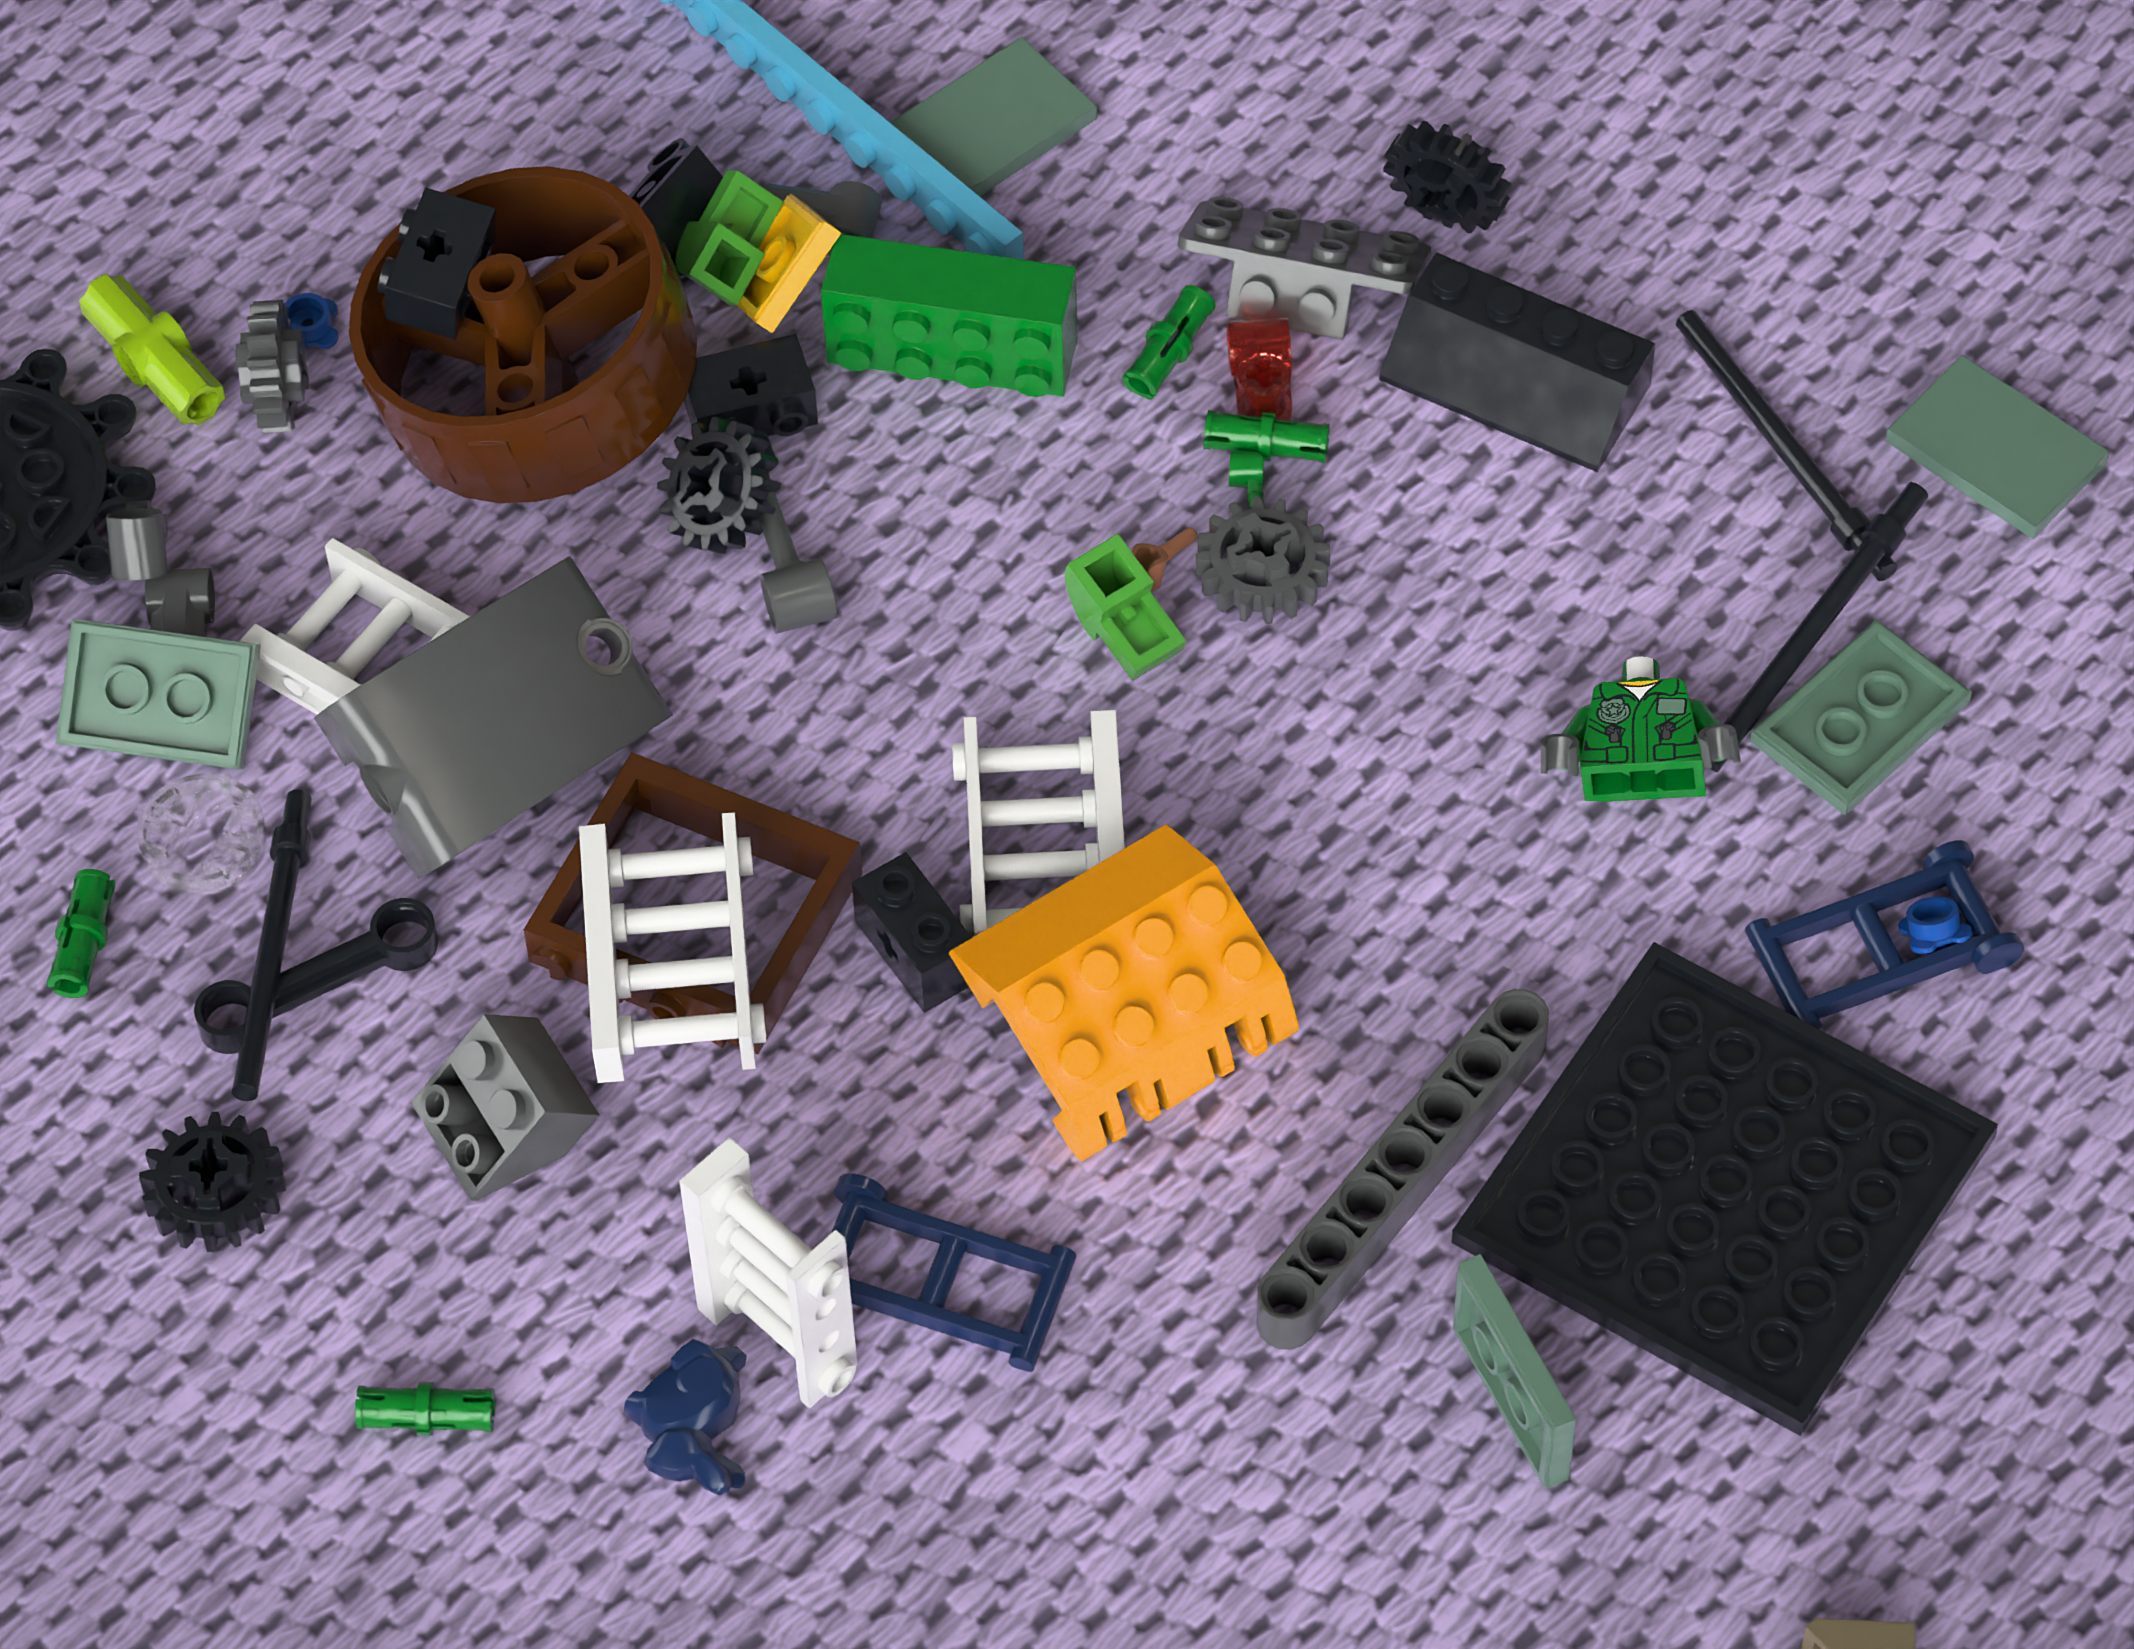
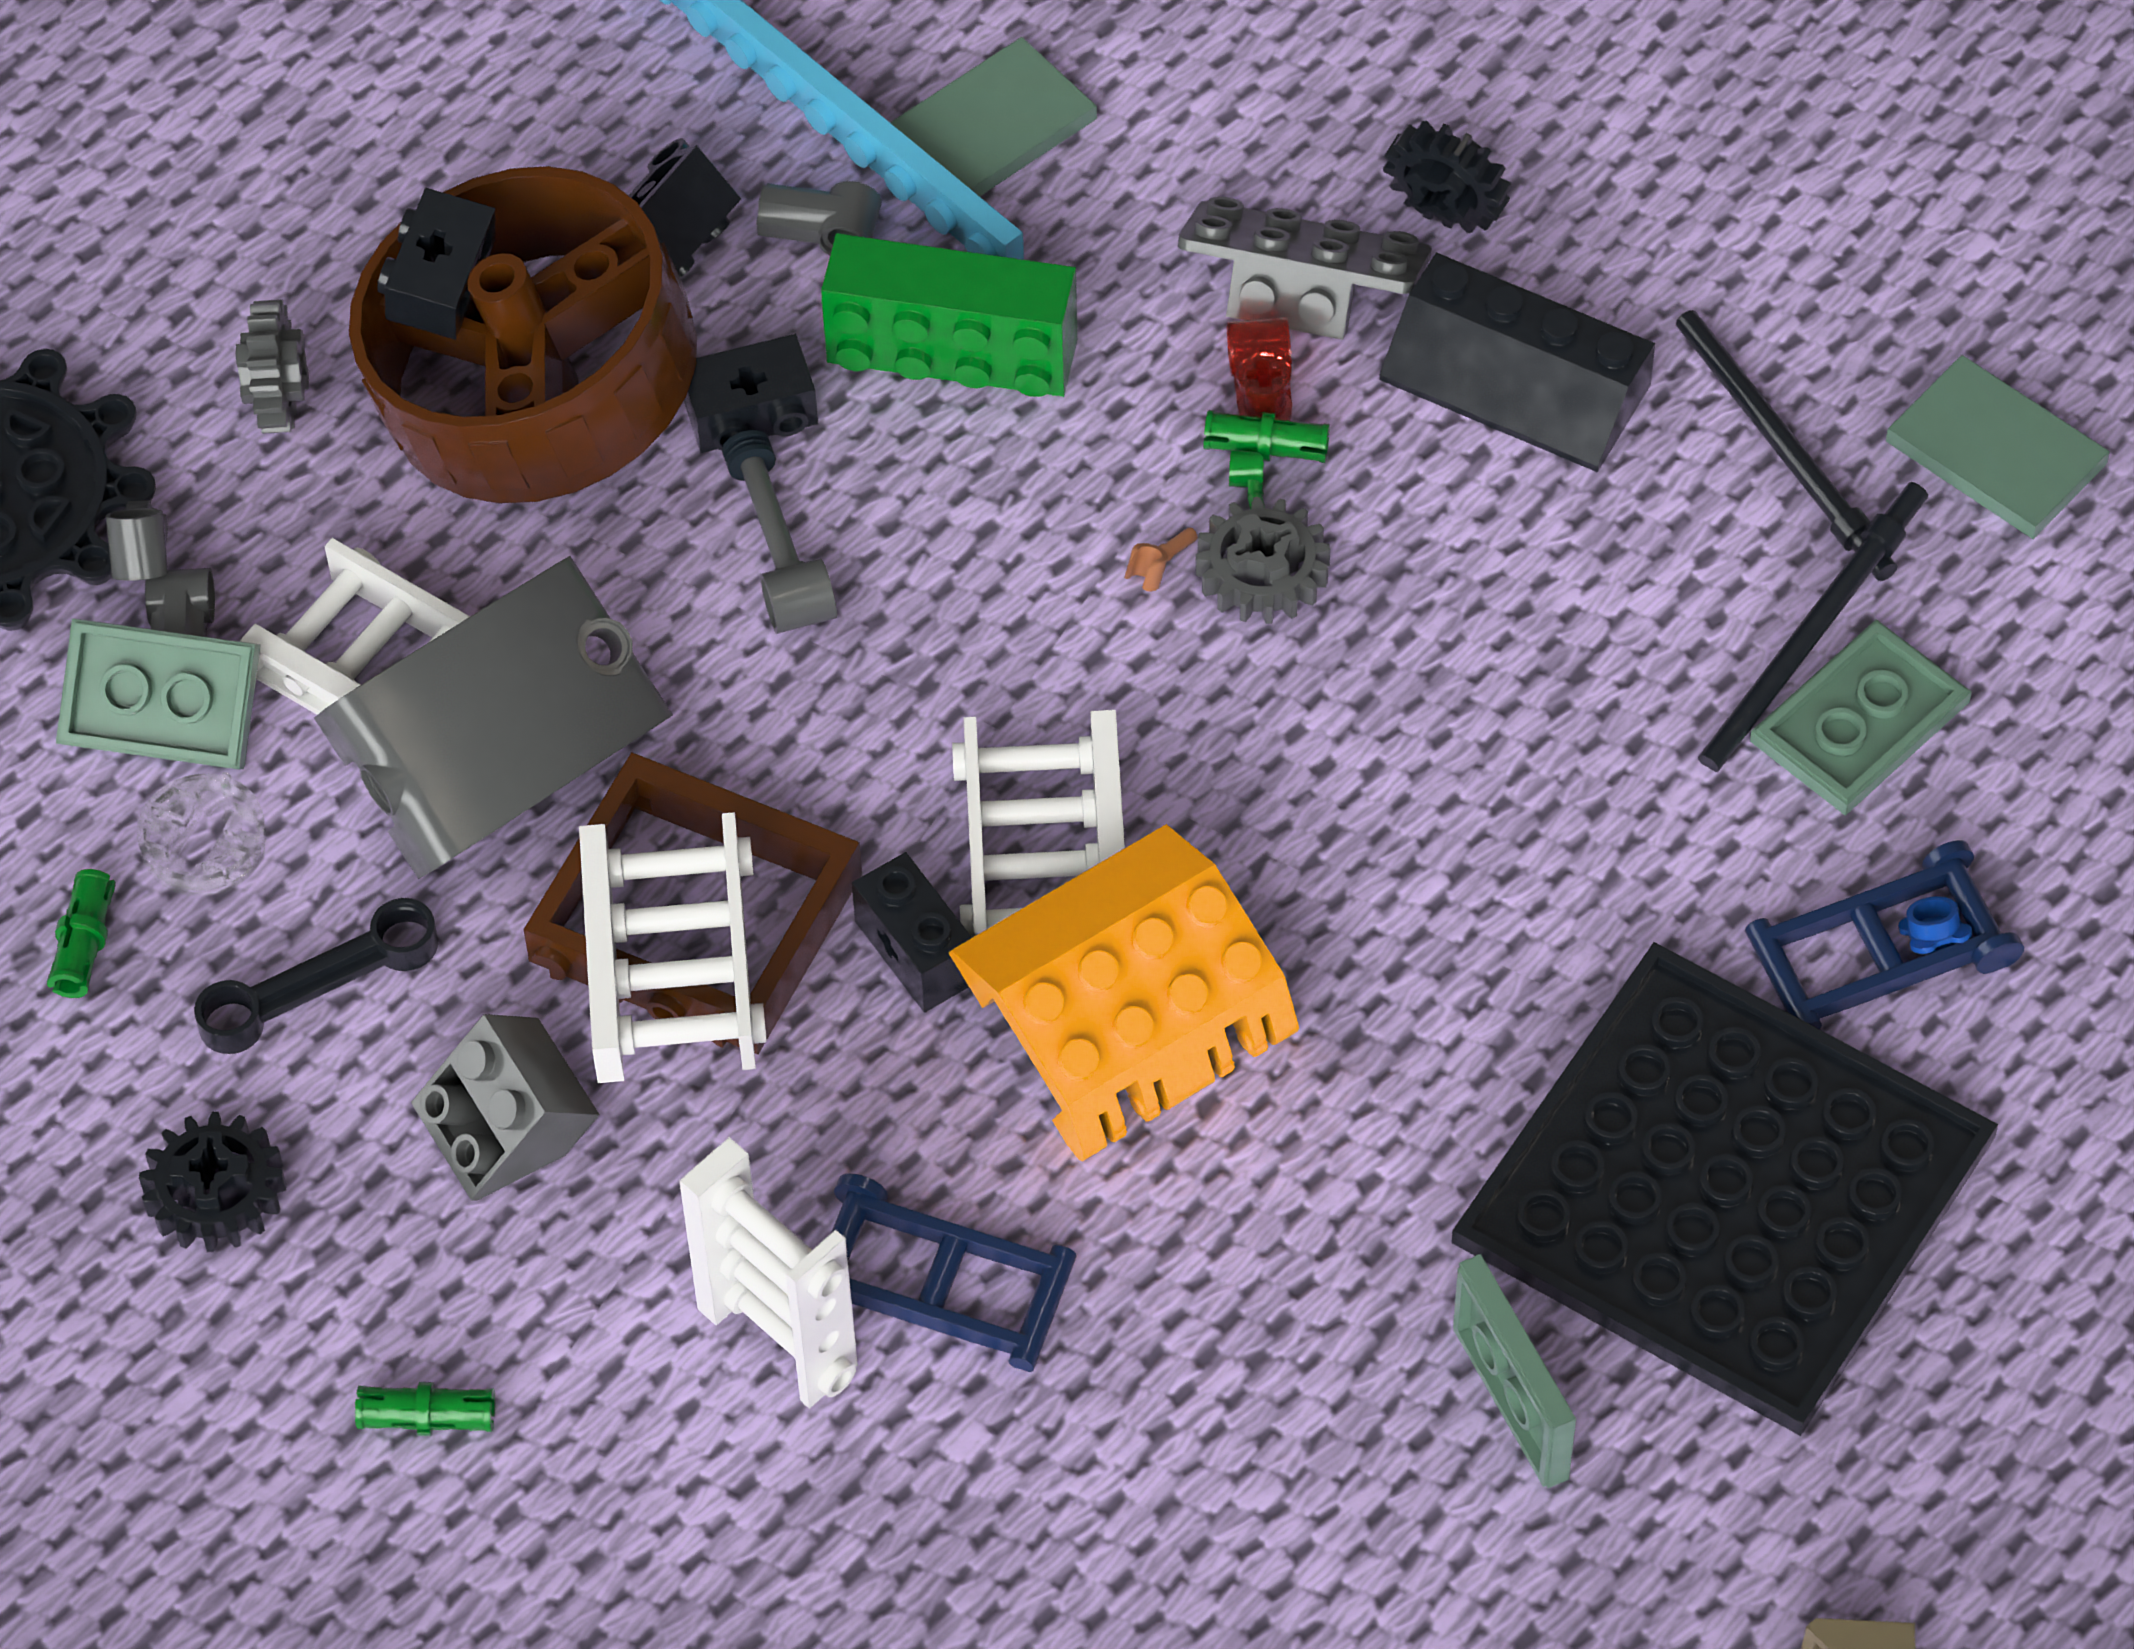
lime piece [79,273,226,426] -> none
black bar [232,790,312,1101] -> none
blue plate [284,293,339,349] -> none
dark blue animal [624,1339,747,1496] -> none
black gear [657,417,781,554] -> none
bright green brick [676,170,784,306] -> none
yellow tile [737,194,841,333] -> none
bright green brick [1065,533,1186,681] -> none
green pin [1122,285,1216,399] -> none
dark grey beam [1257,989,1549,1350] -> none
green torso [1541,656,1741,802] -> none

